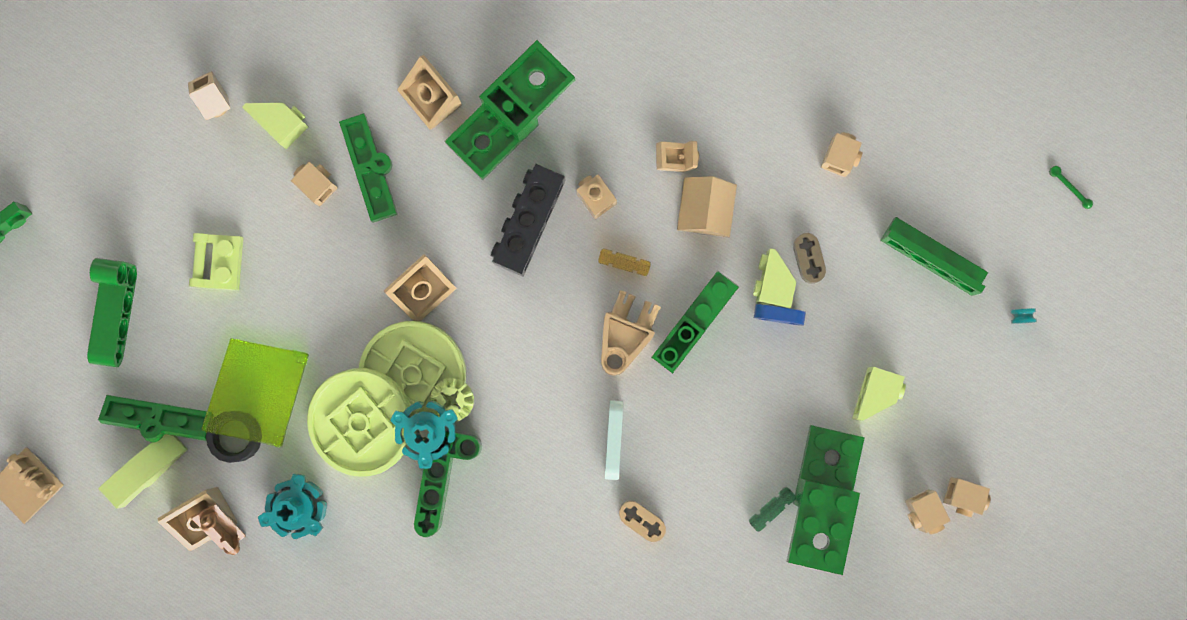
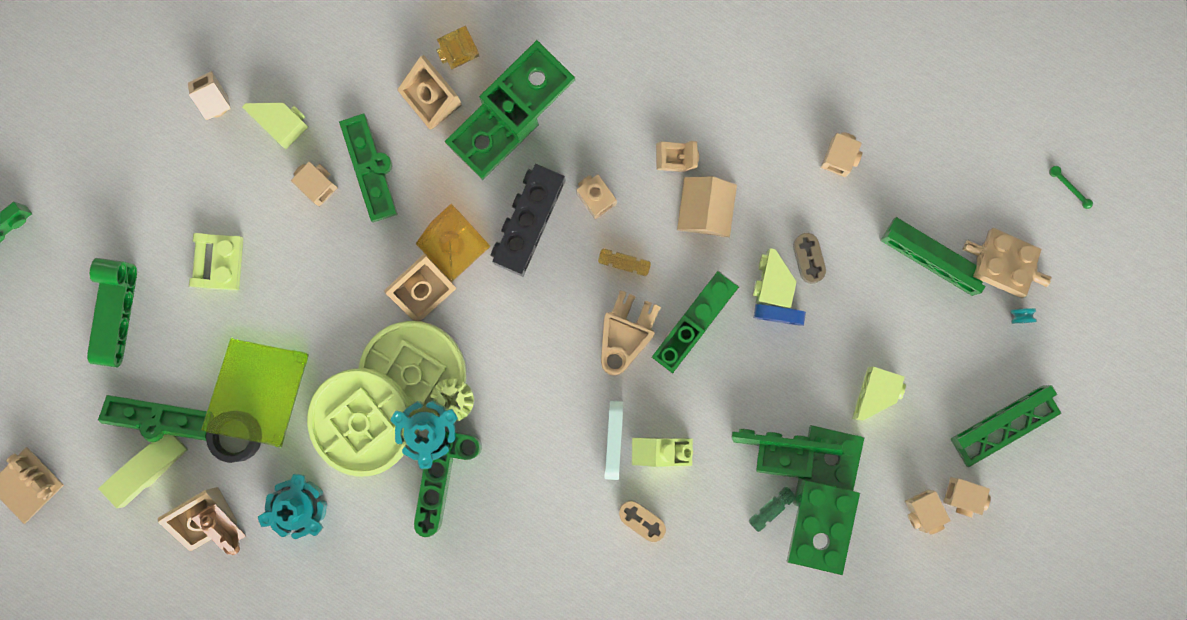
none -> clear yellow slope [415,204,491,282]
none -> clear yellow brick [436,25,479,70]
none -> yellowish green slope [632,438,693,467]
none -> green bracket [732,429,843,479]
none -> green fence [951,385,1062,467]
none -> tan plate [963,228,1052,298]

